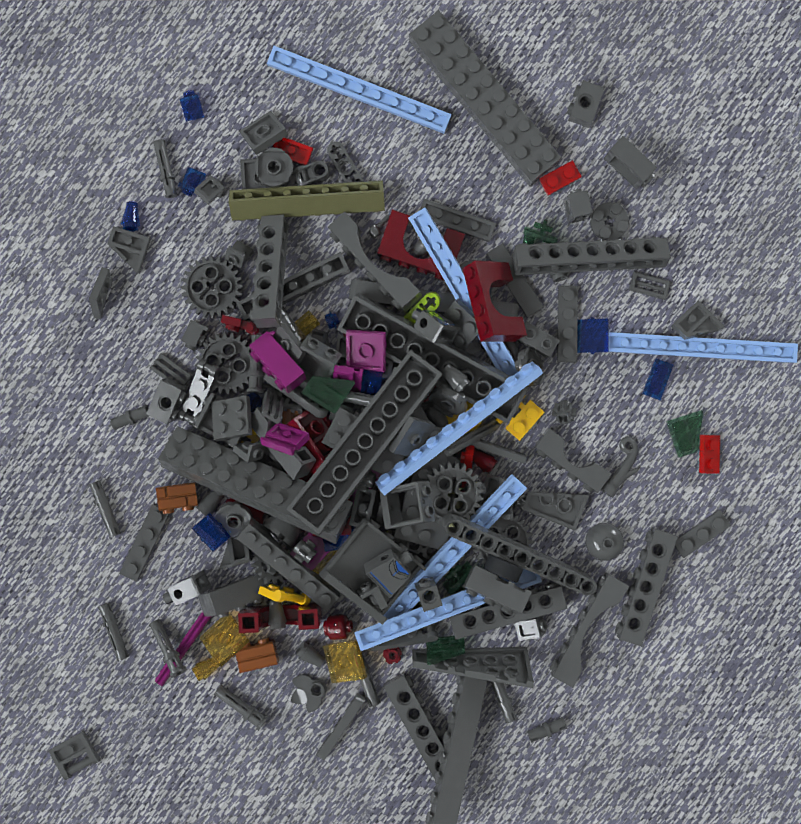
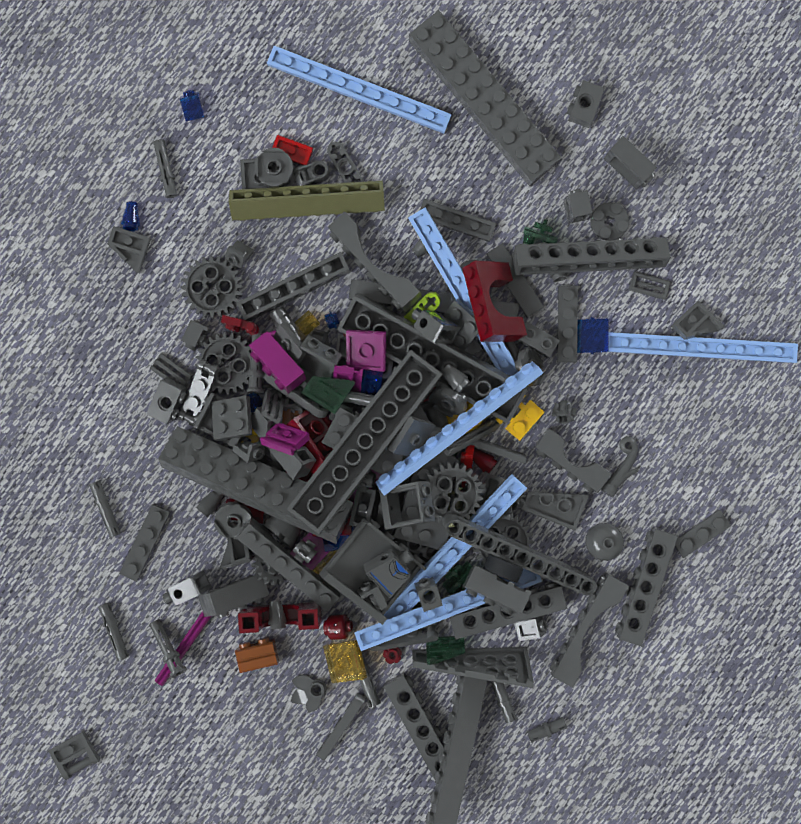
dark grey wing [89,267,113,319] -> none
dark grey pin [110,405,149,430] -> none
dark orange brick [156,482,198,514] -> none
clear blue bracket [178,167,207,197] -> none
clear blue piece [192,513,231,552] -> none
clear yellow cone [192,655,222,681] -> none
dark grey bracket [194,175,225,205] -> none
clear yellow tile [200,613,250,667] -> none
dark grey pin [214,685,269,731] -> none
dark grey plate [239,111,288,155] -> none
dark grey brick [250,215,289,328] -> none
yellow plate [258,584,311,605] -> none
dark grey cone [296,642,325,668] -> none
dark grey hand [369,215,390,239] -> none
dark red arch [377,210,465,281] -> none
red plate [539,160,582,196] -> none
clear blue plate [642,358,674,401] -> none
clear green wing [666,410,703,458] -> none
red plate [699,435,720,474] -> none

